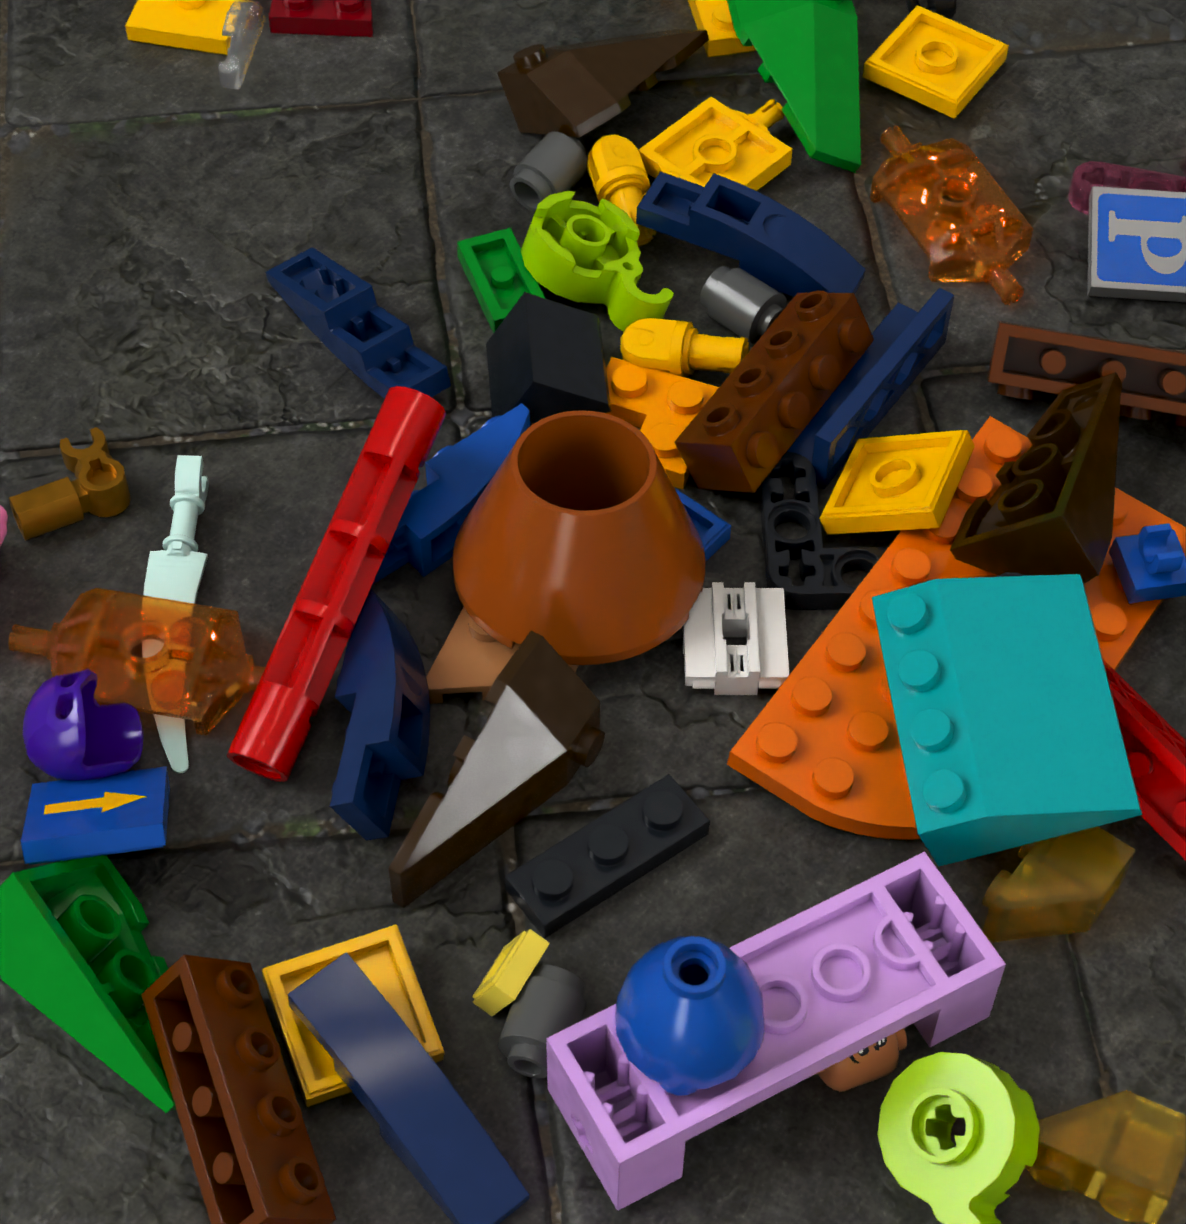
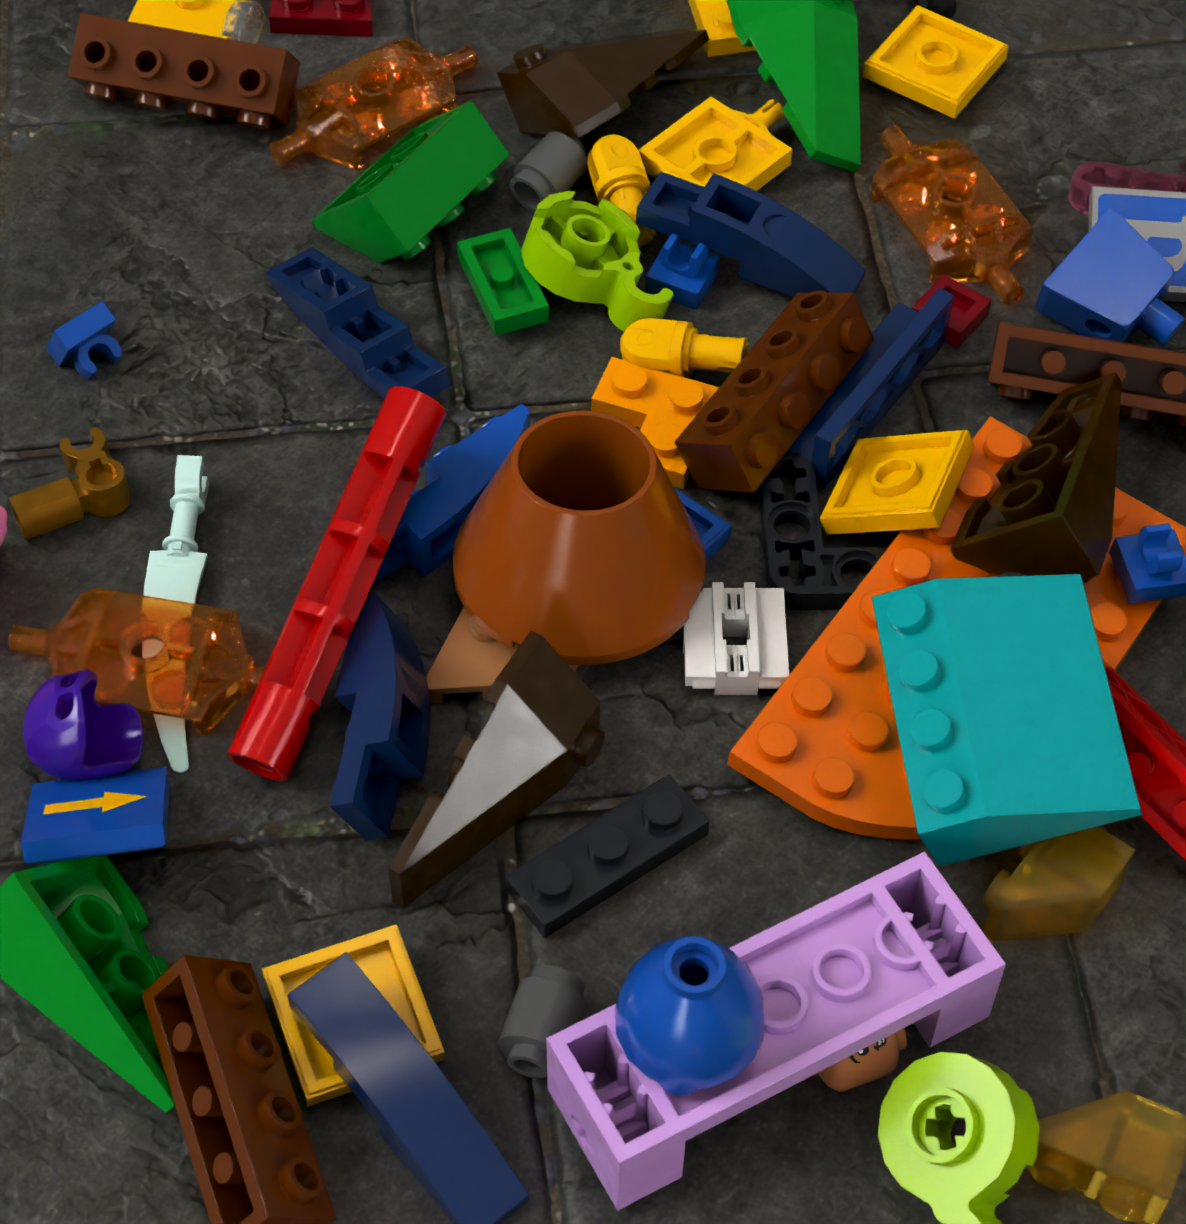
light yellow tile [472,929,550,1016] -> none
black slope [486,292,611,426] -> none
dark grey brick [700,266,786,345] -> none
none -> blue tile [46,301,122,380]
none -> reddish brown brick [68,13,301,130]
none -> clear orange plate [269,37,478,170]
none -> green slope [311,100,510,263]
none -> blue tile [645,233,720,310]
none -> dark red tile [912,274,992,349]
none -> blue torso [1034,207,1186,347]

